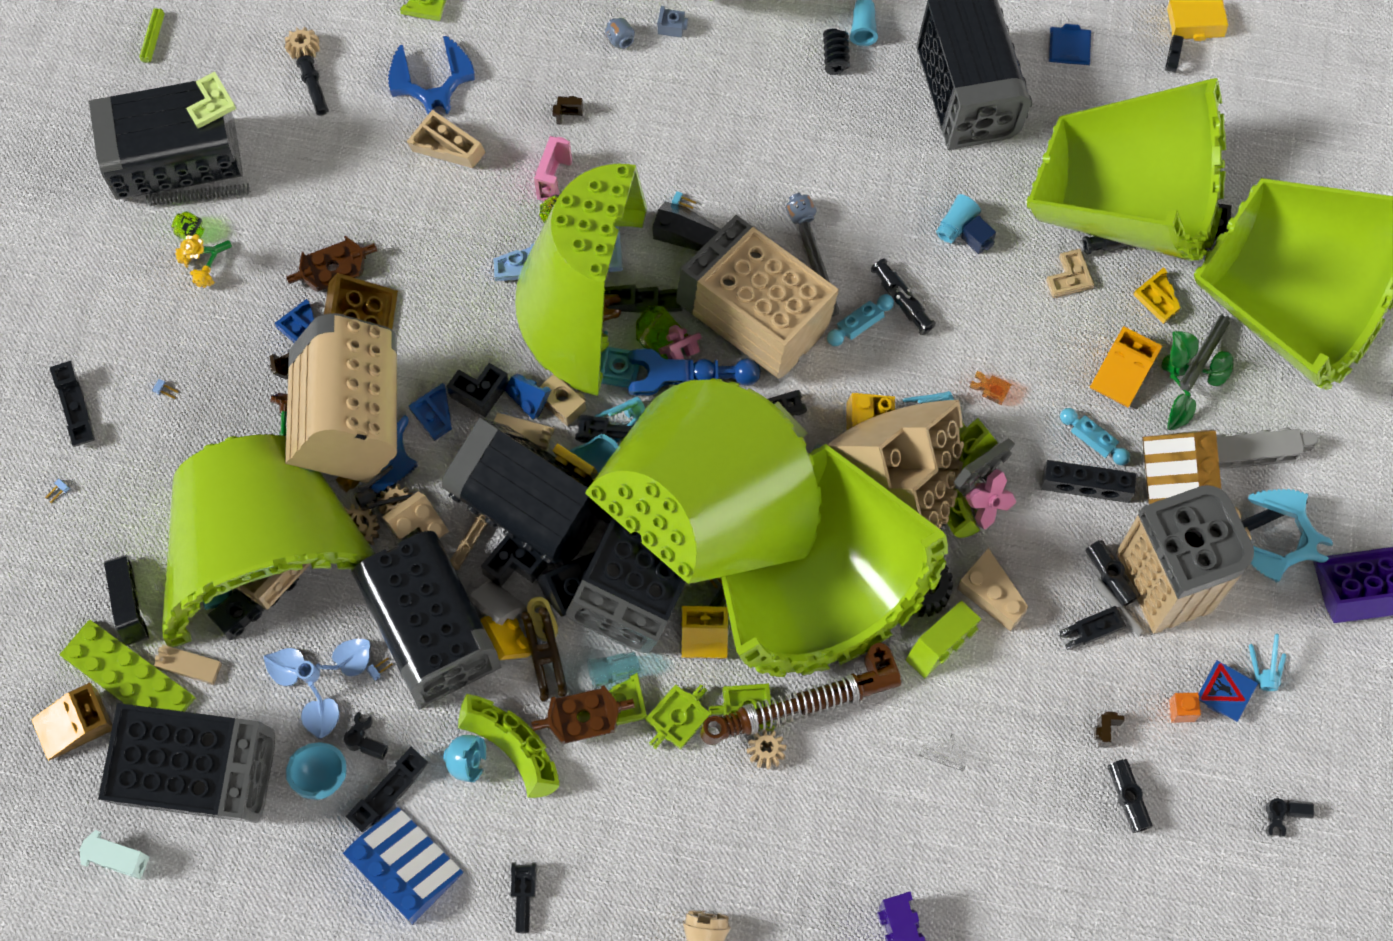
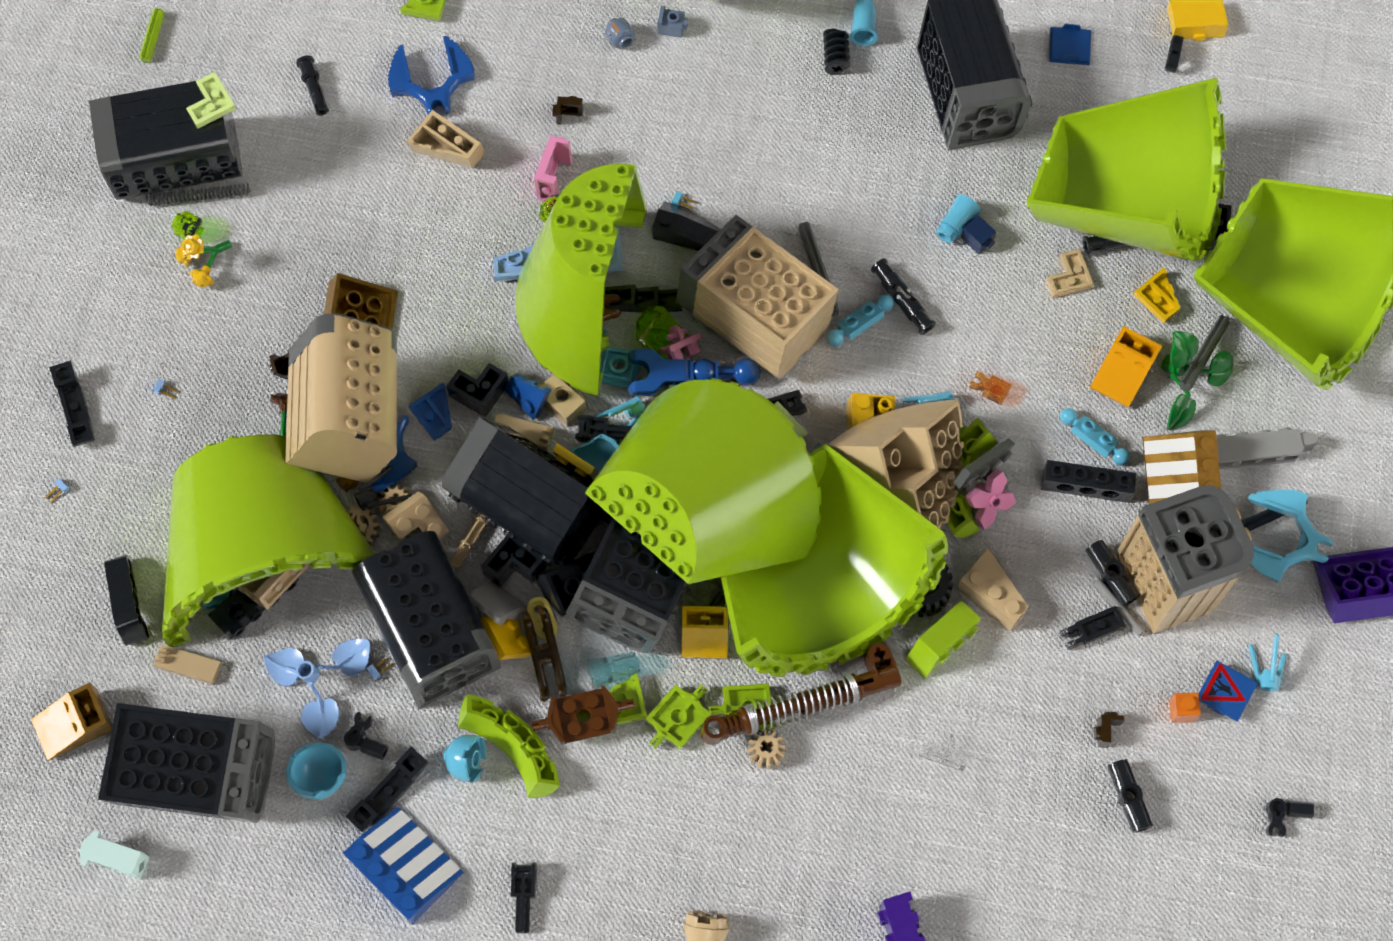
lime plate [59,619,196,712] -> none
blue wing [275,299,314,343] -> none
tan gear [285,27,320,59] -> none
reddish brown plate [286,236,378,292] -> none
sand blue head [786,193,817,225] -> none

